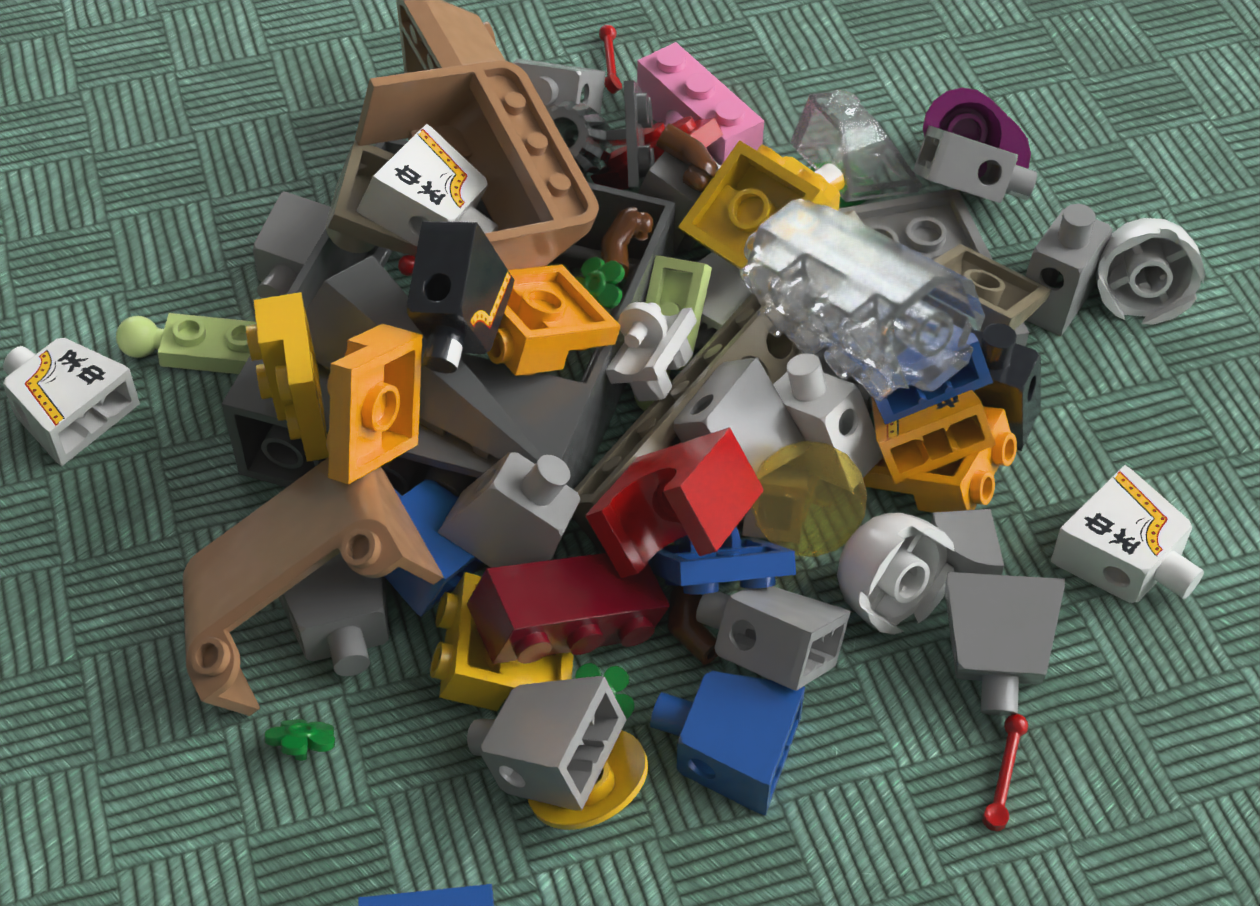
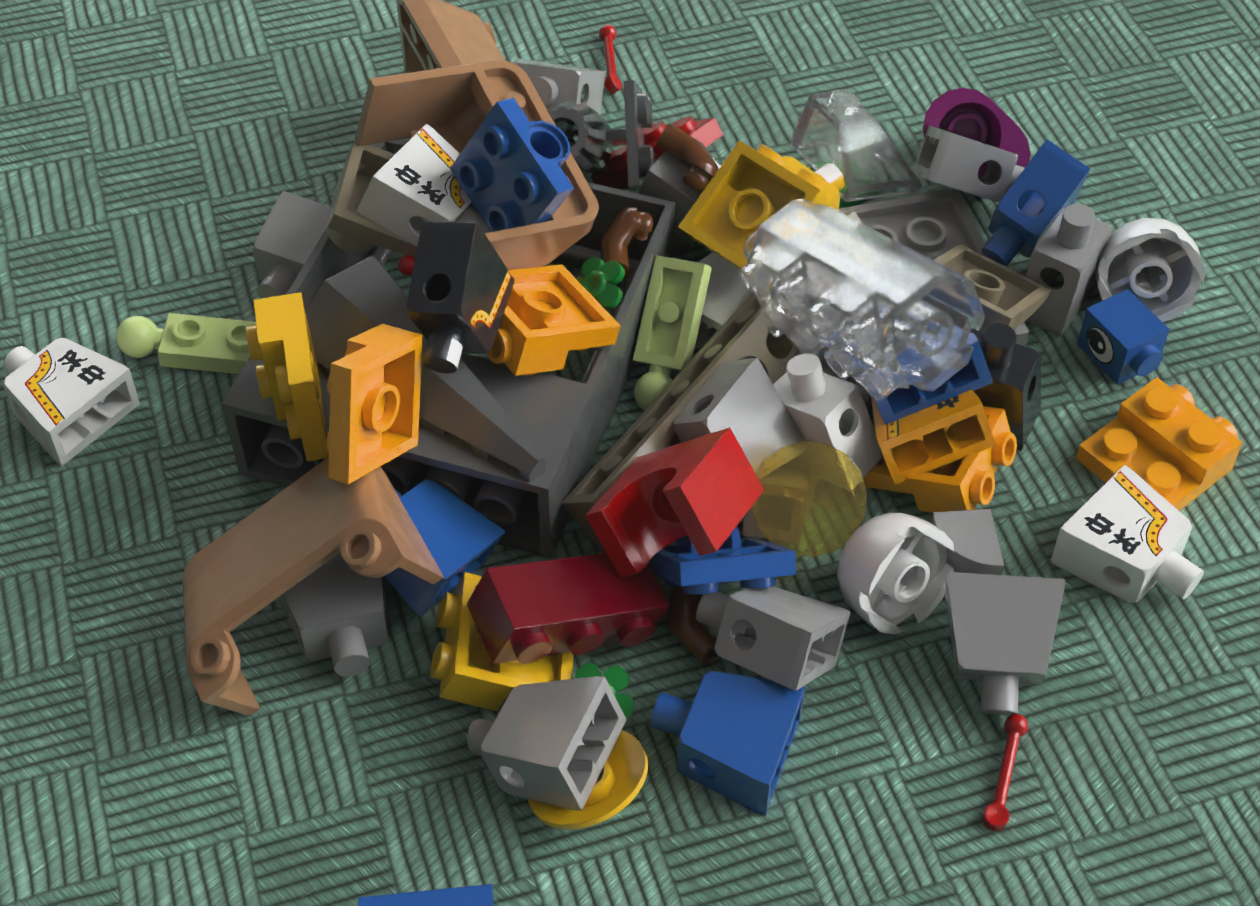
green plant [264,719,335,761] -> none
light grey torso [438,452,581,568] -> none
white hips [606,302,697,401] -> none
bright pink arch [637,42,764,165] -> none
none -> blue plate [450,97,574,232]
none -> blue torso [981,139,1090,267]
none -> light orange plate [1075,377,1243,511]
none -> blue brick [1077,289,1170,385]

